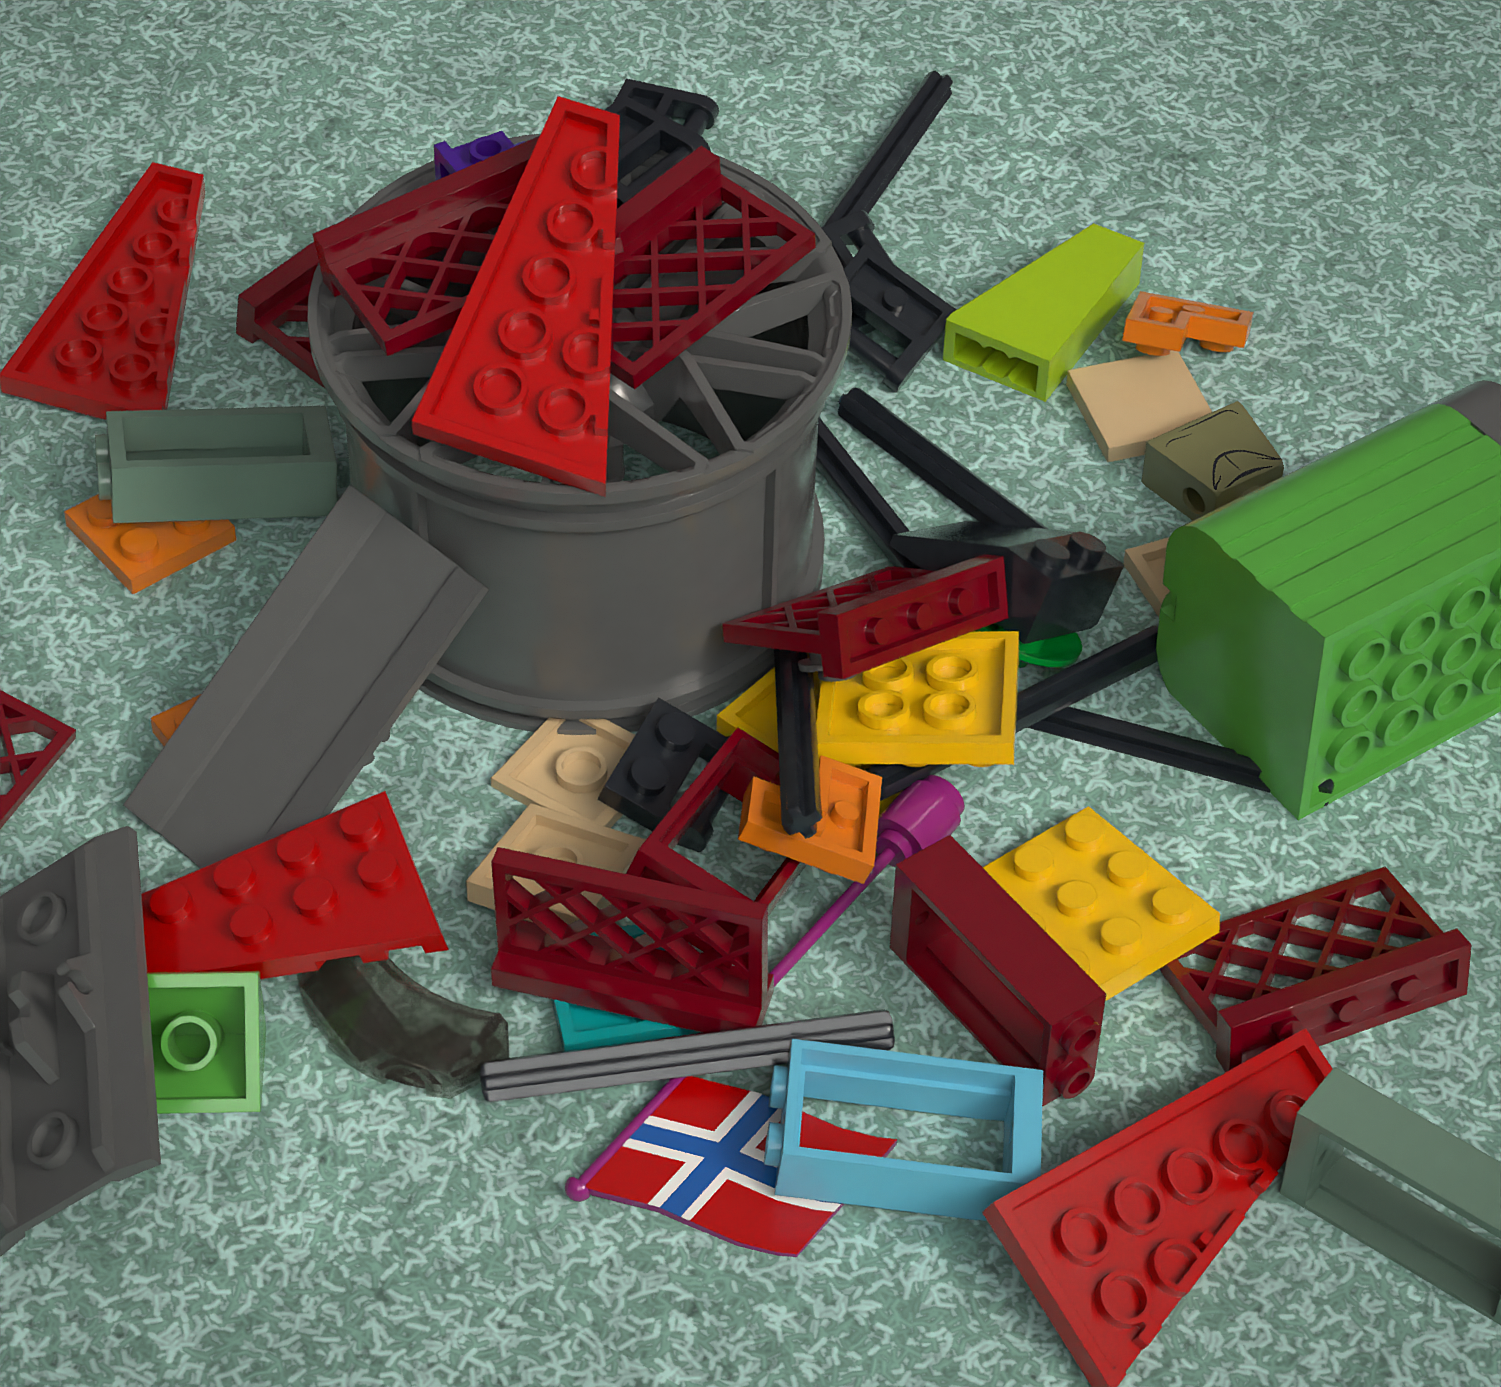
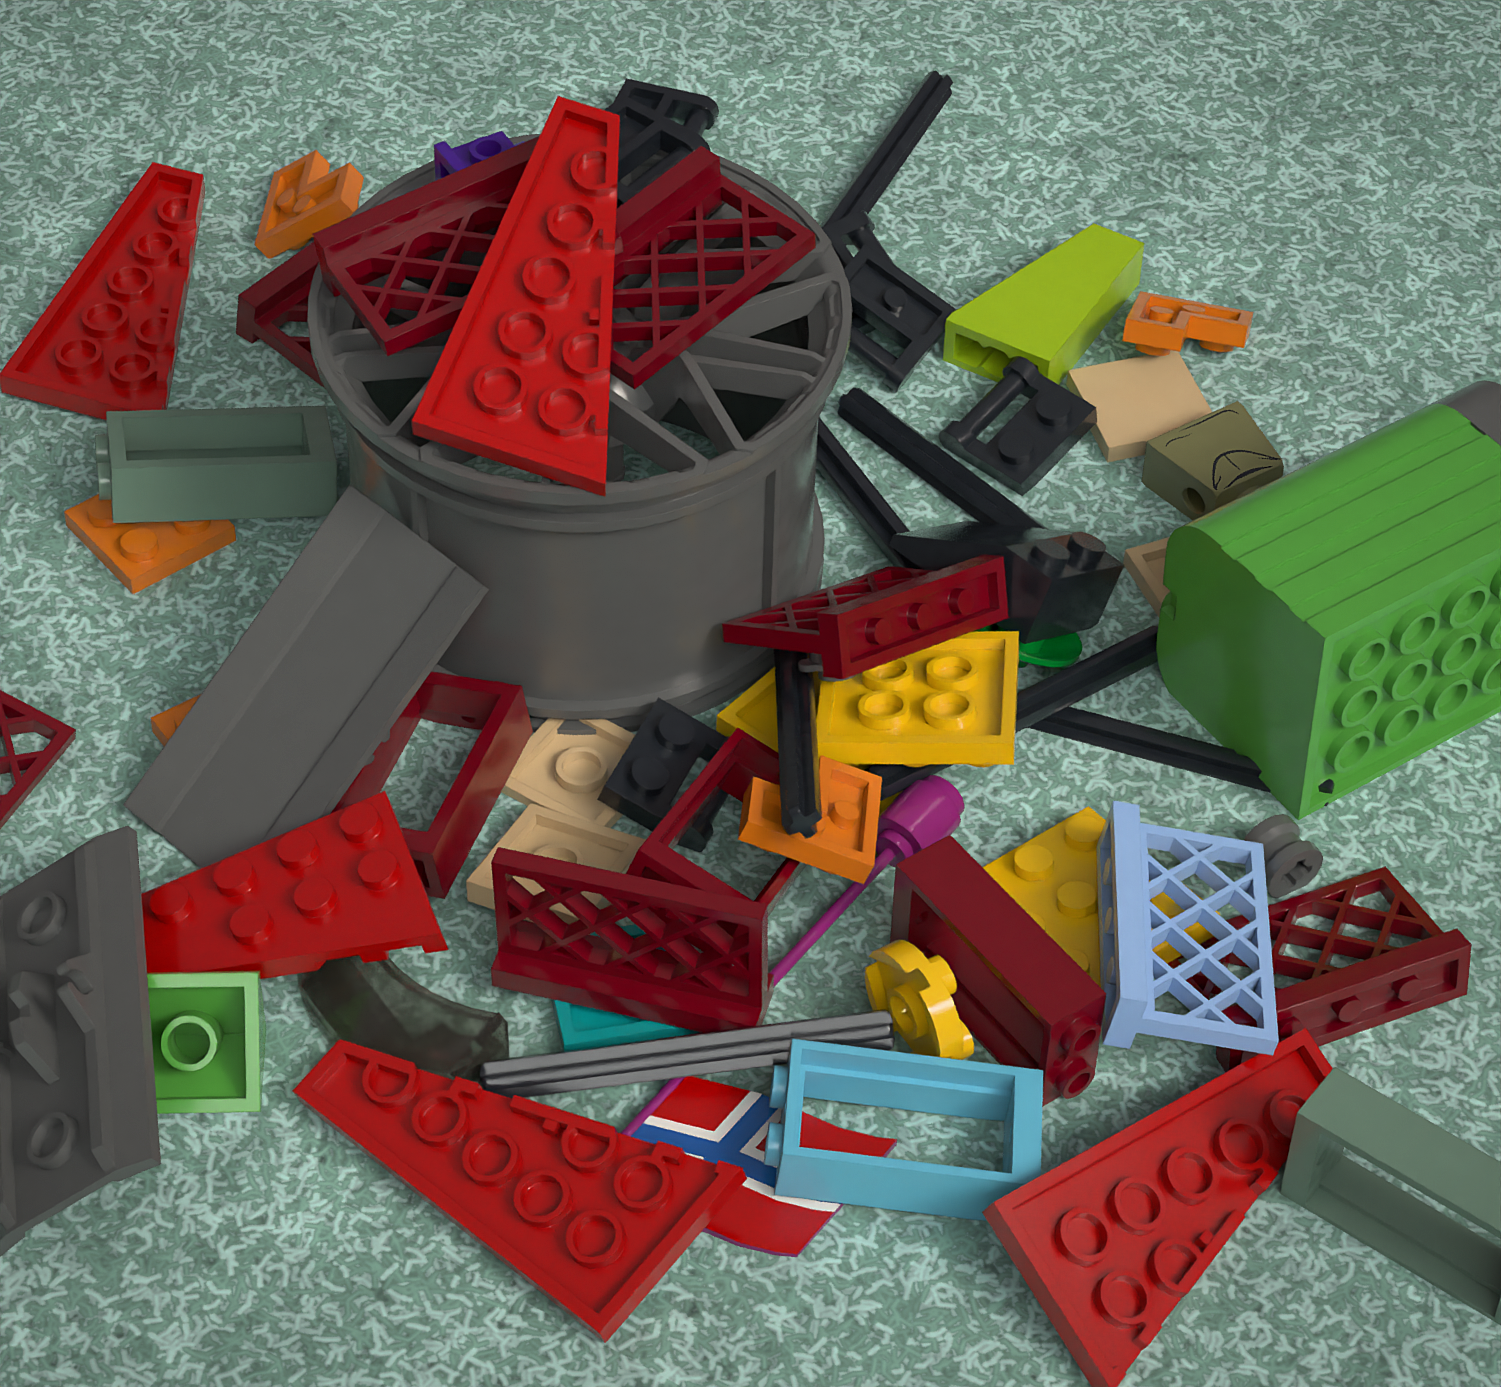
none -> orange plate [254,150,364,259]
none -> red wing [292,1039,747,1343]
none -> dark red window [330,672,533,899]
none -> yellow plate [864,940,974,1060]
none -> black plate [939,356,1097,496]
none -> light blue fence [1096,800,1279,1055]
none -> dark grey wheel [1243,814,1323,898]

